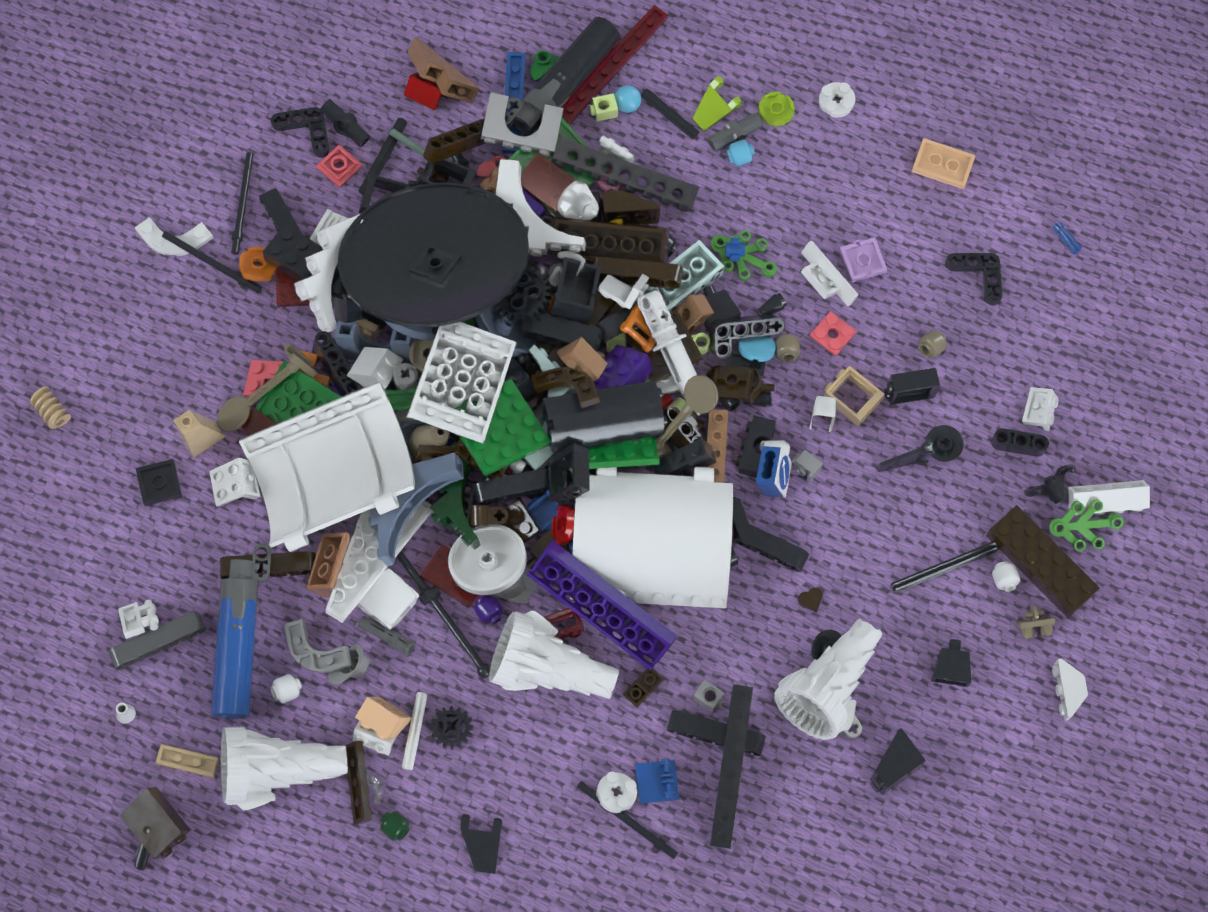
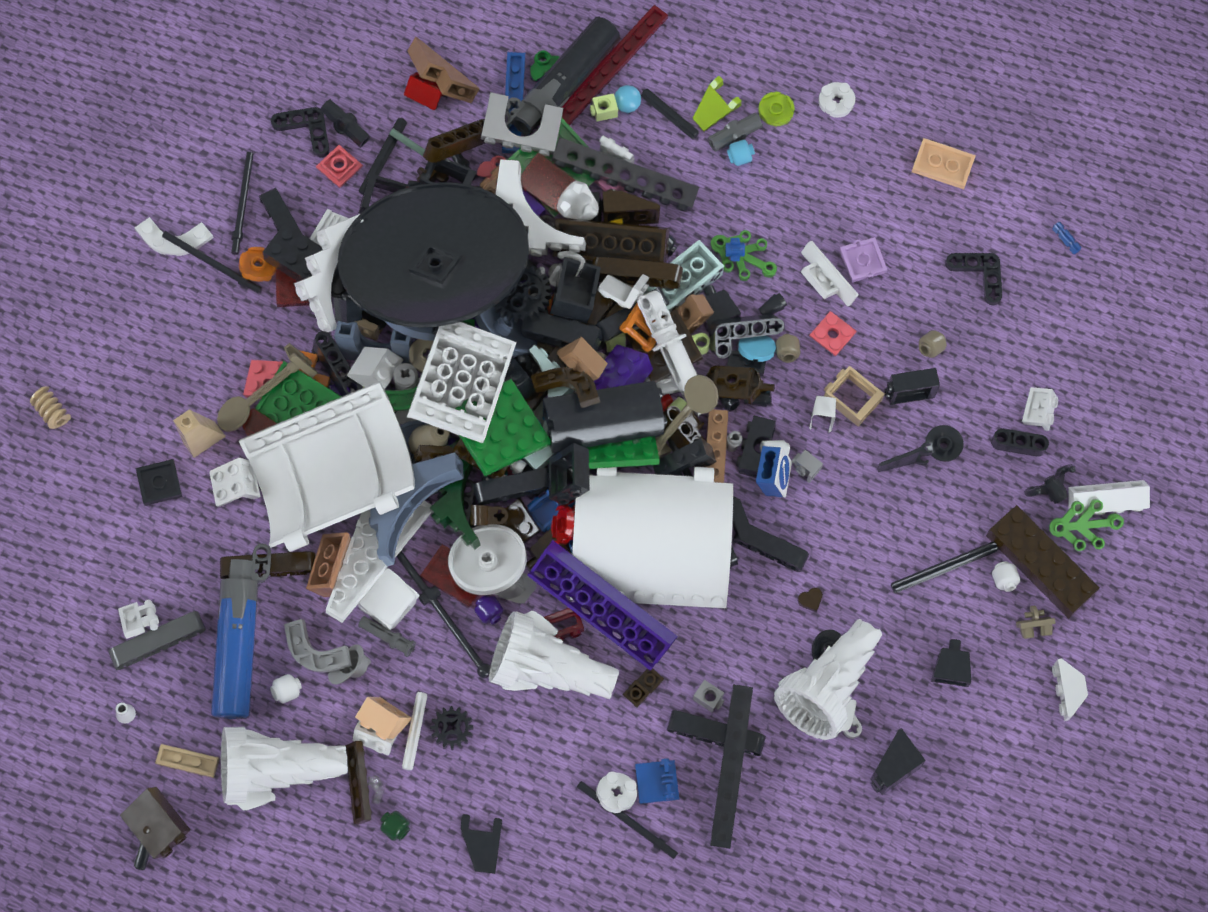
none -> light grey pin [726,431,742,452]

